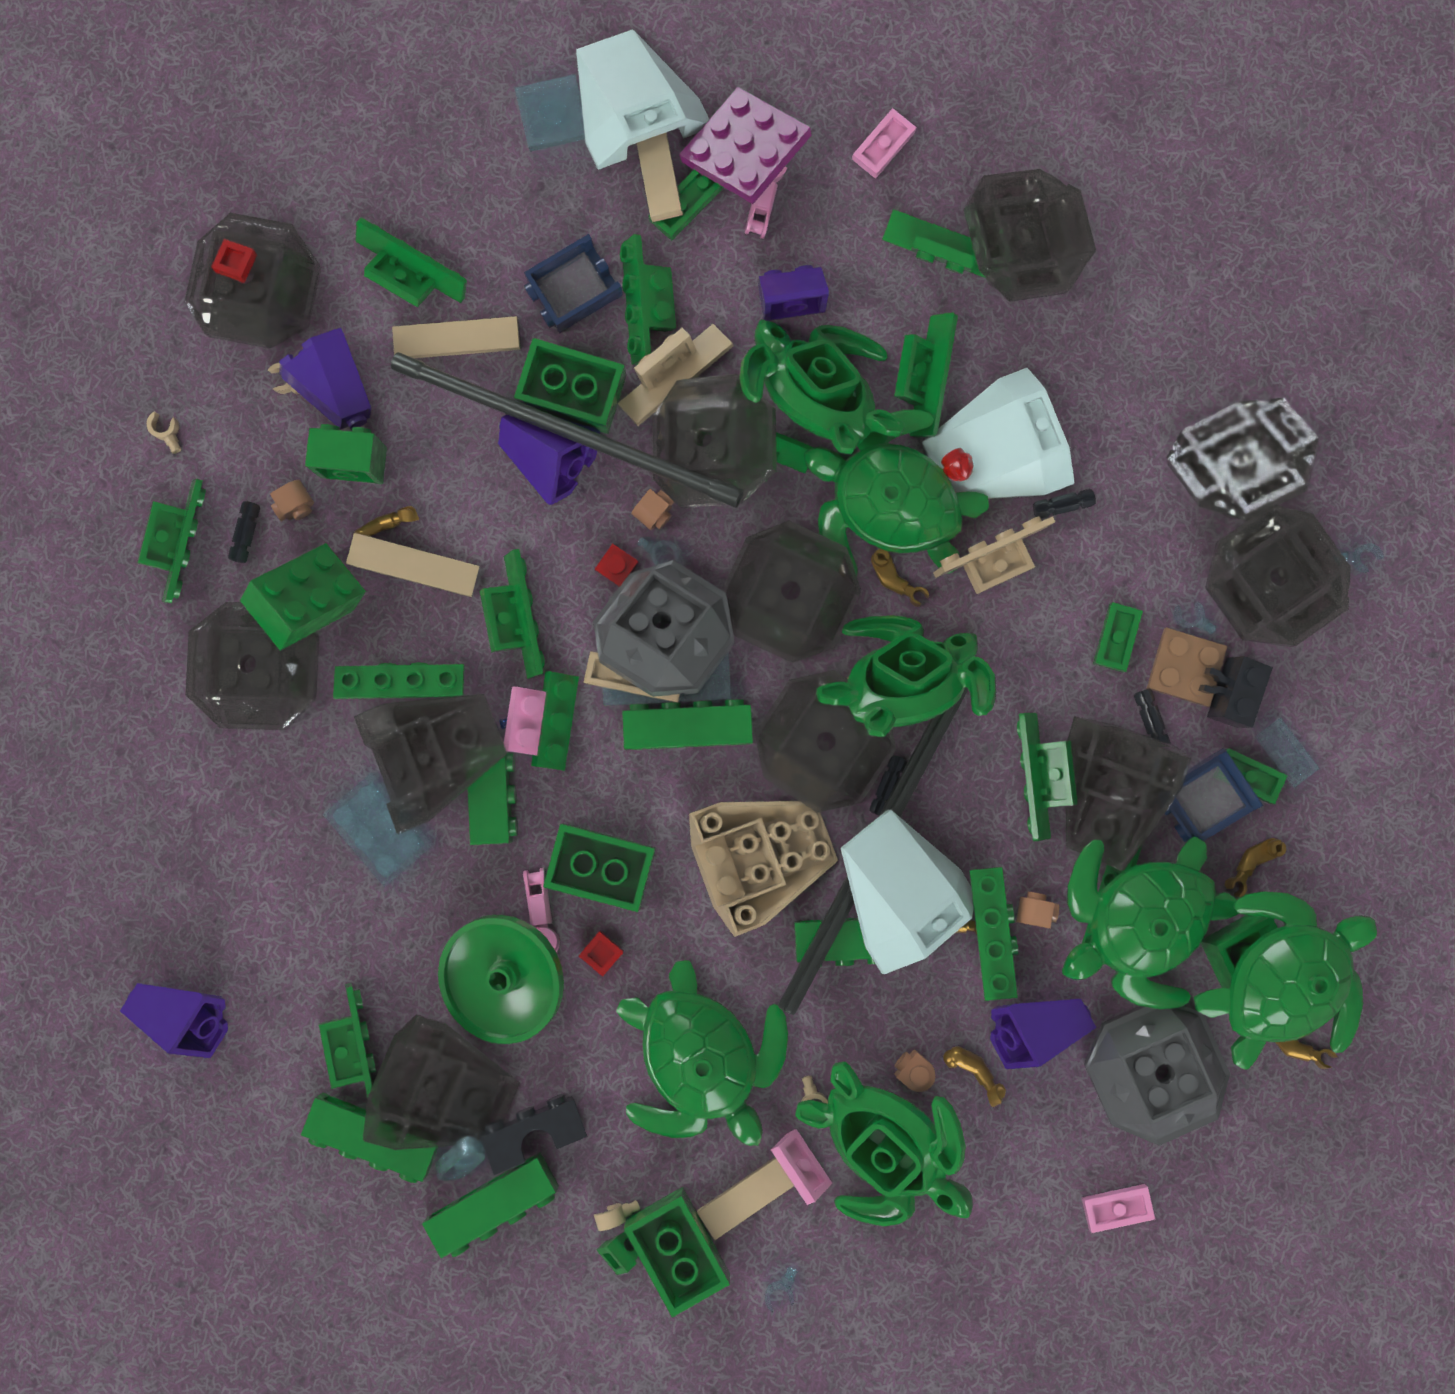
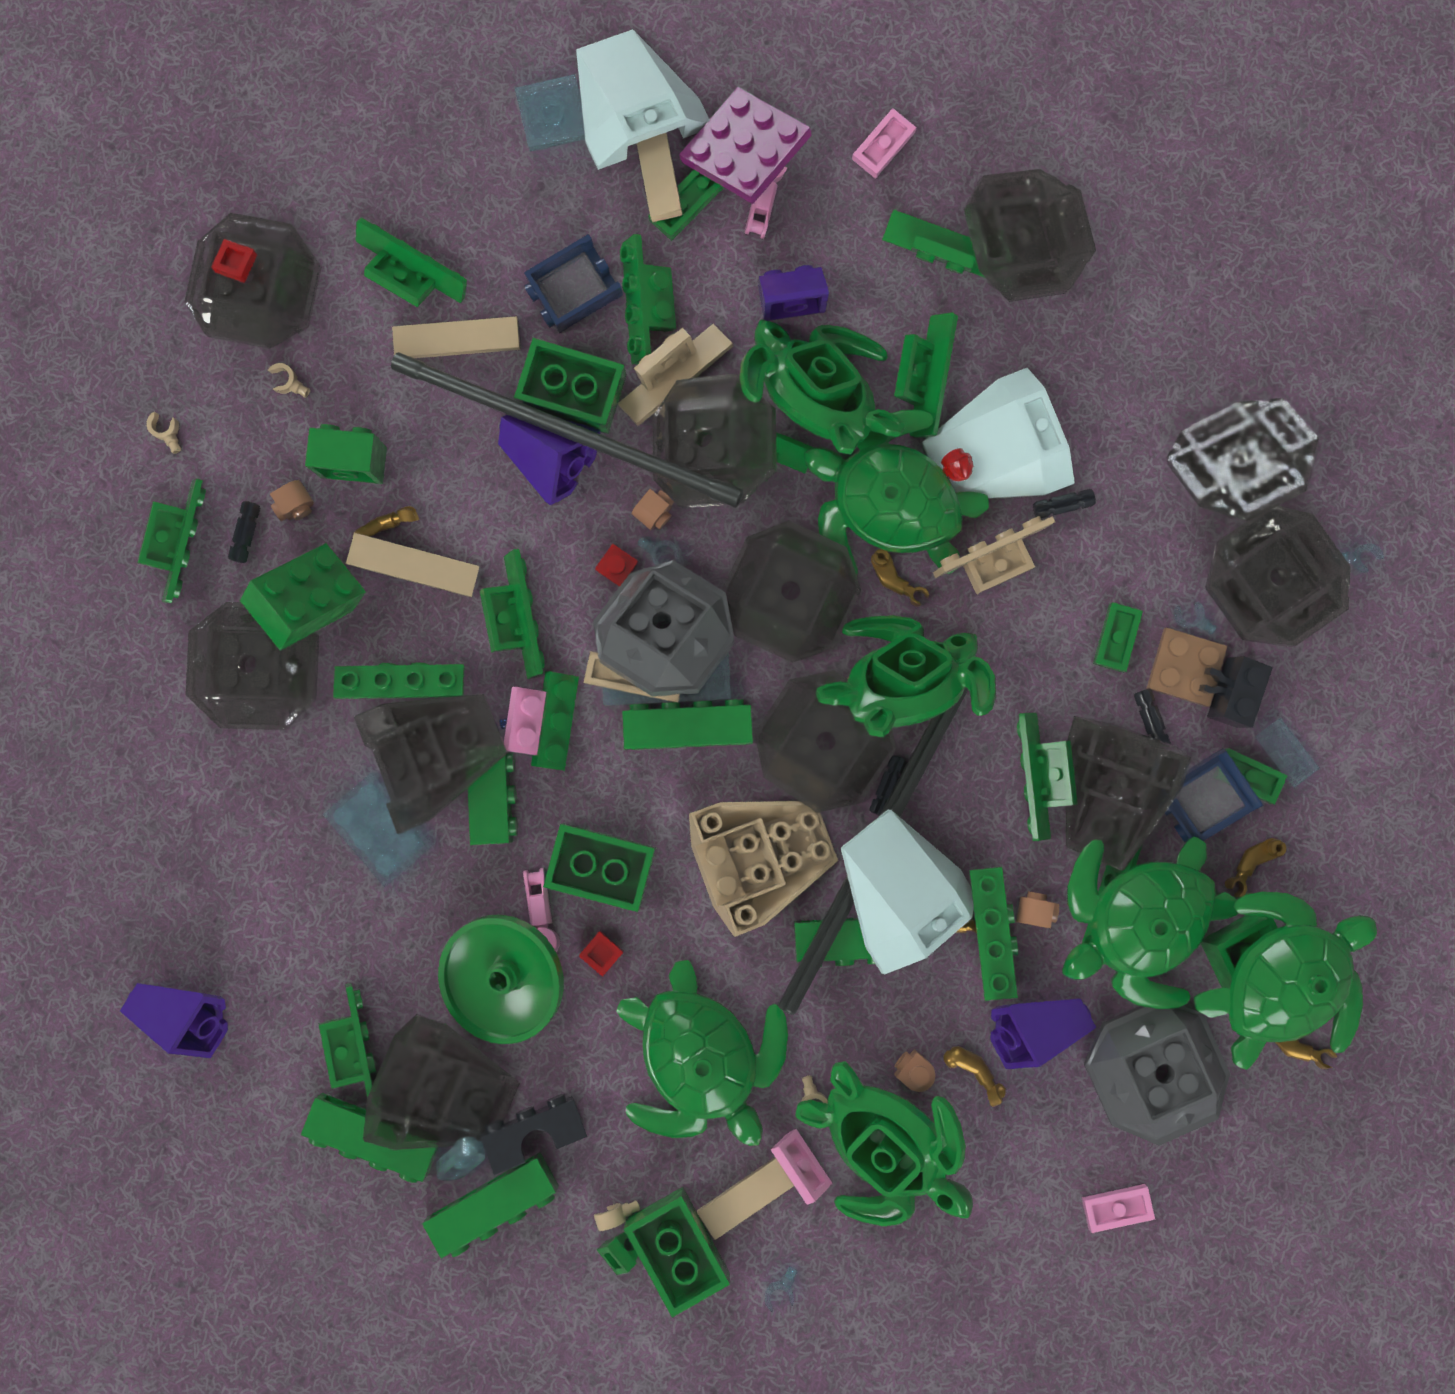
dark purple slope [279,327,371,430] -> none

